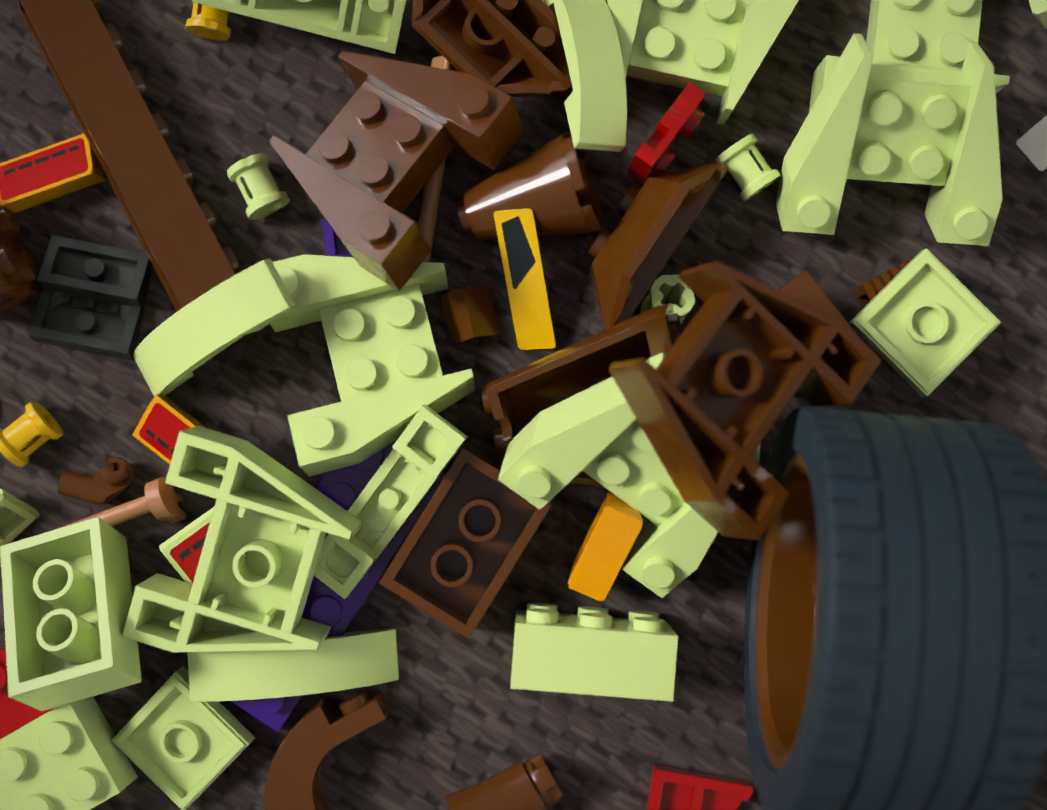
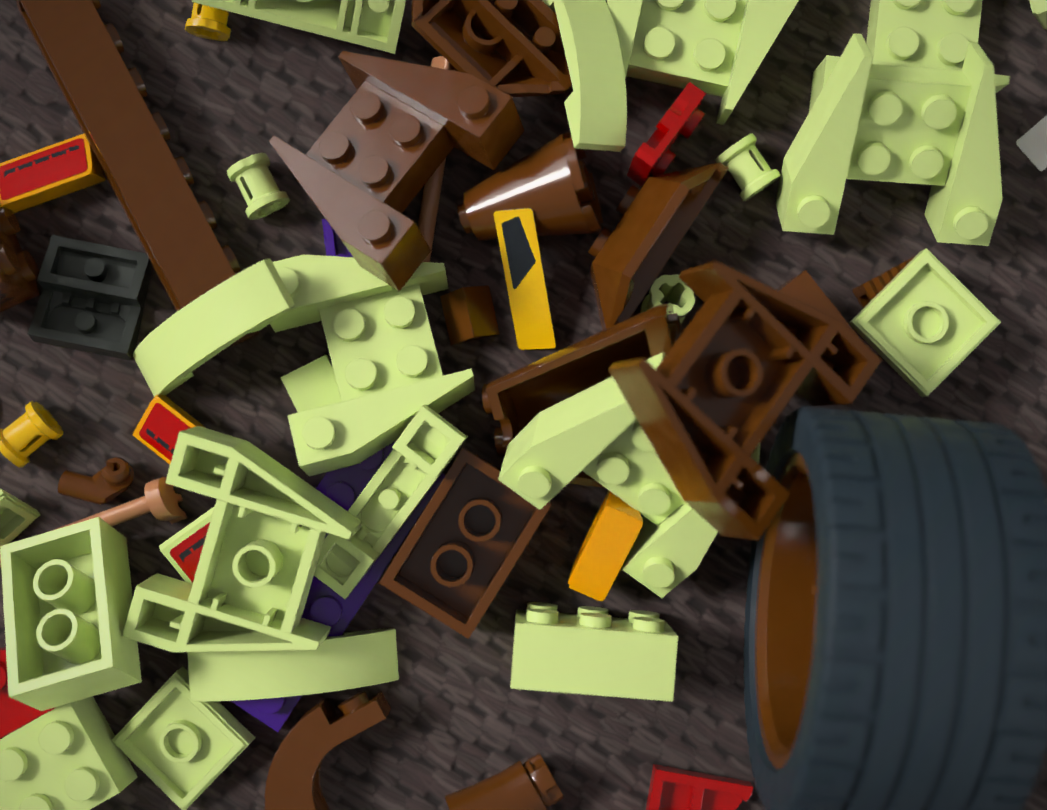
none -> yellowish green tile [280,355,341,413]

